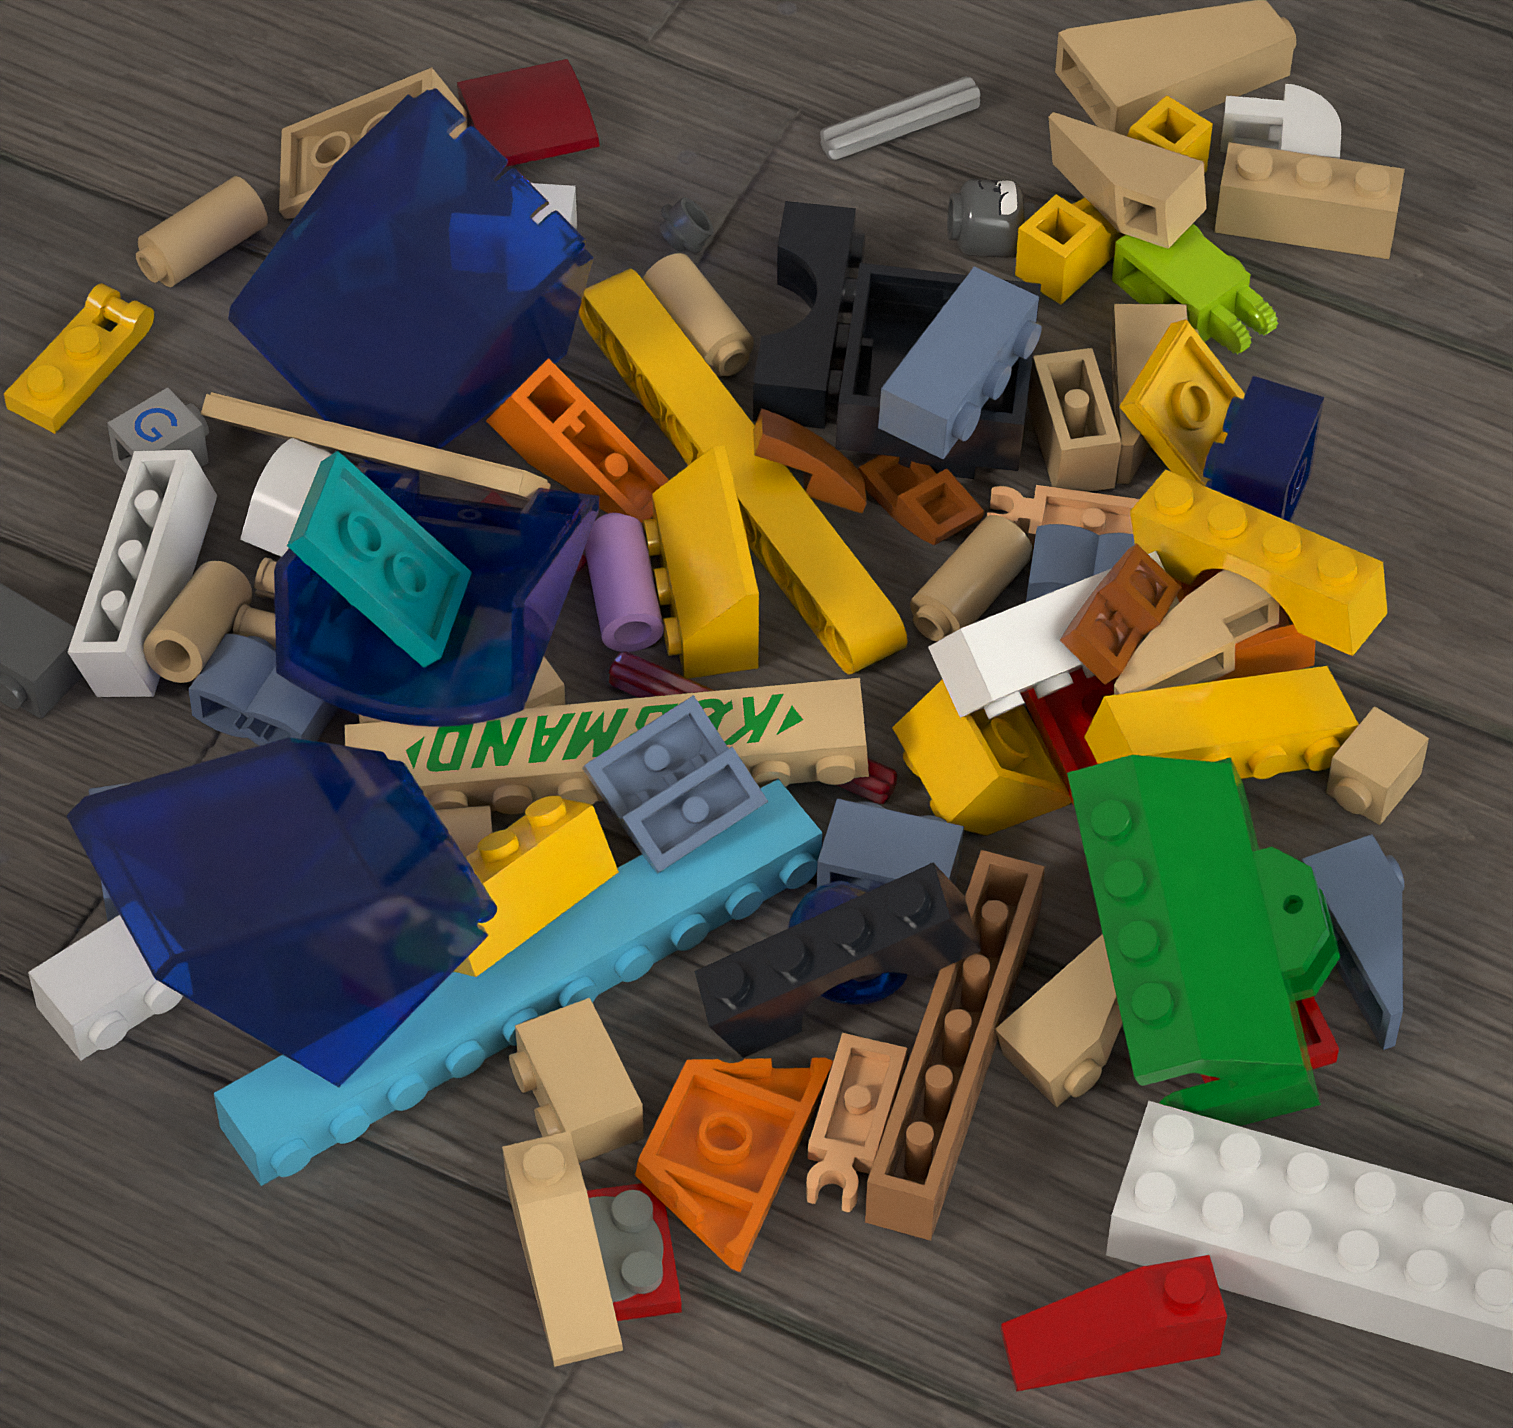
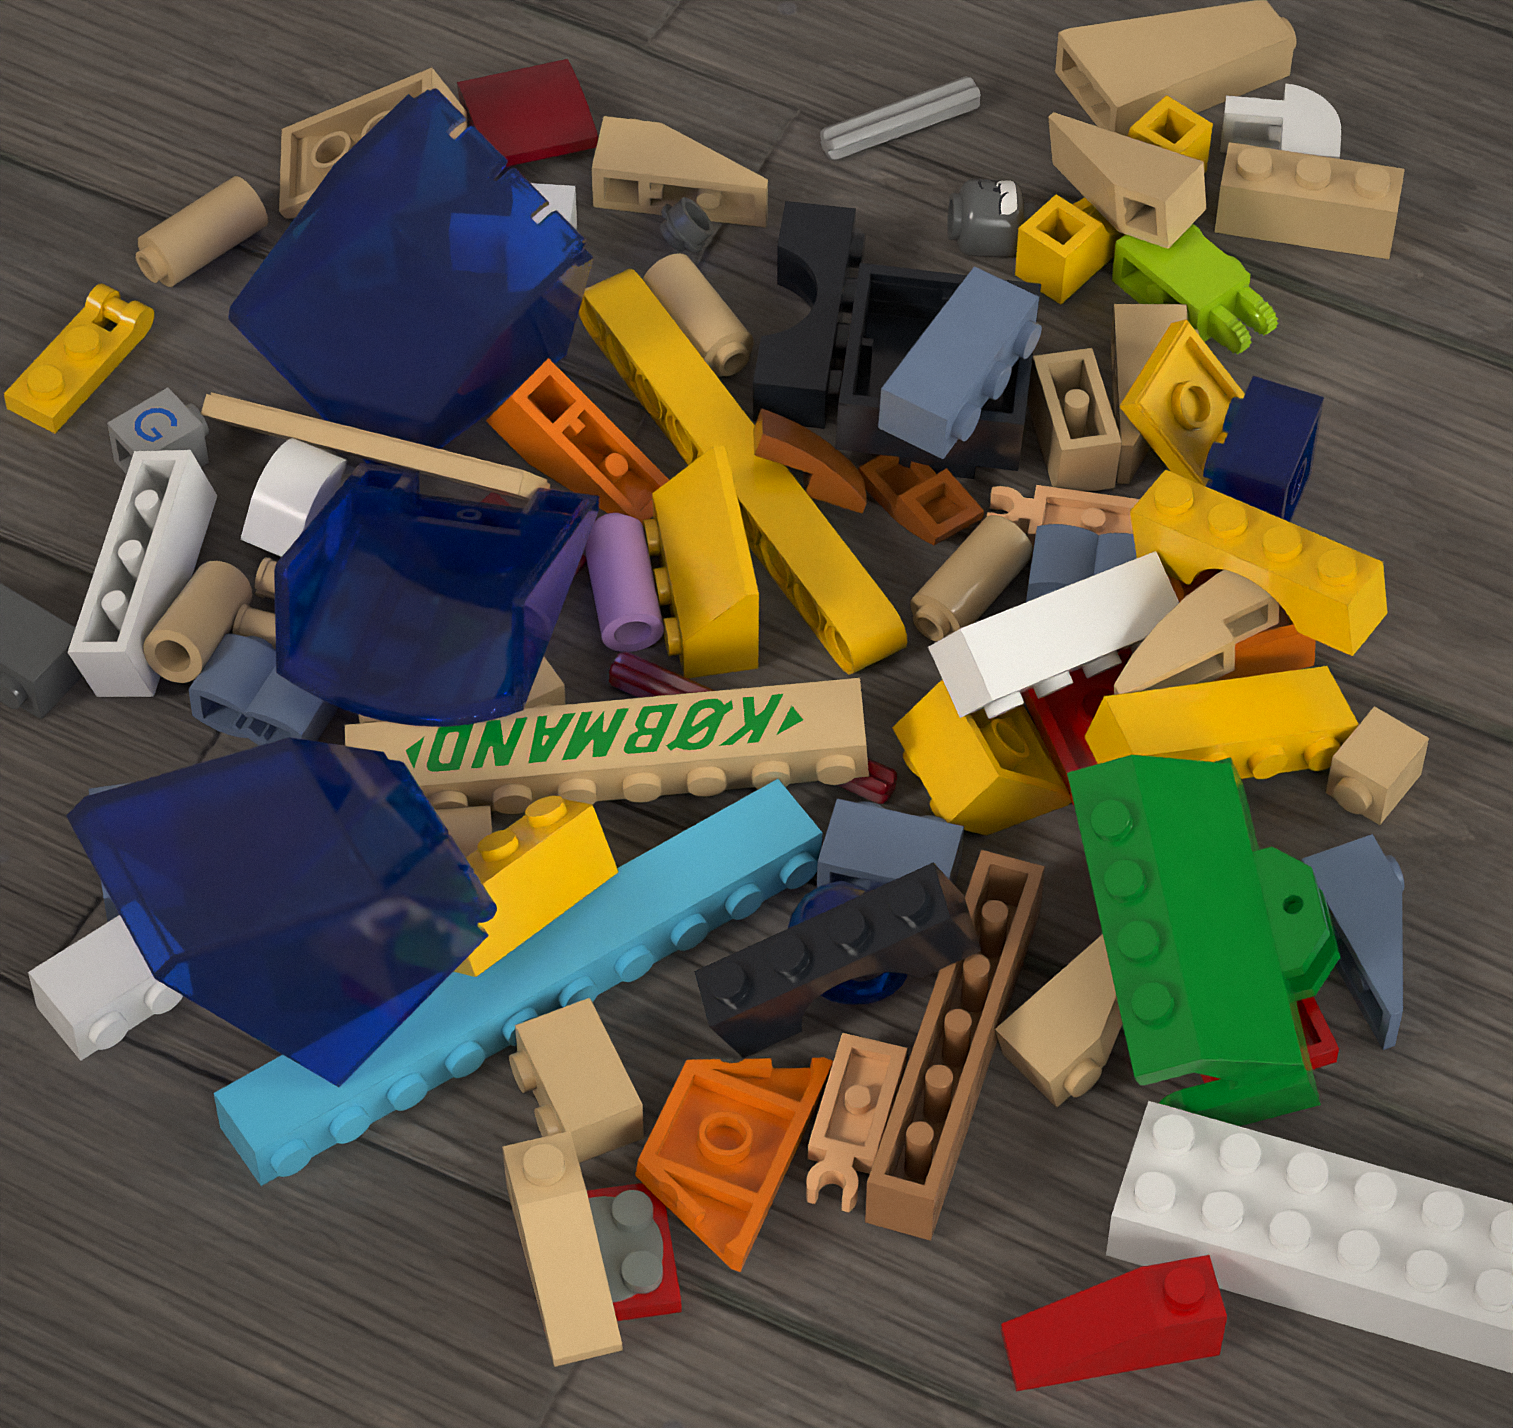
teal plate [287,451,472,668] -> none
sand blue slope [582,695,768,874] -> none
dark orange slope [1060,543,1181,685] -> none
none -> tan slope [592,116,768,228]

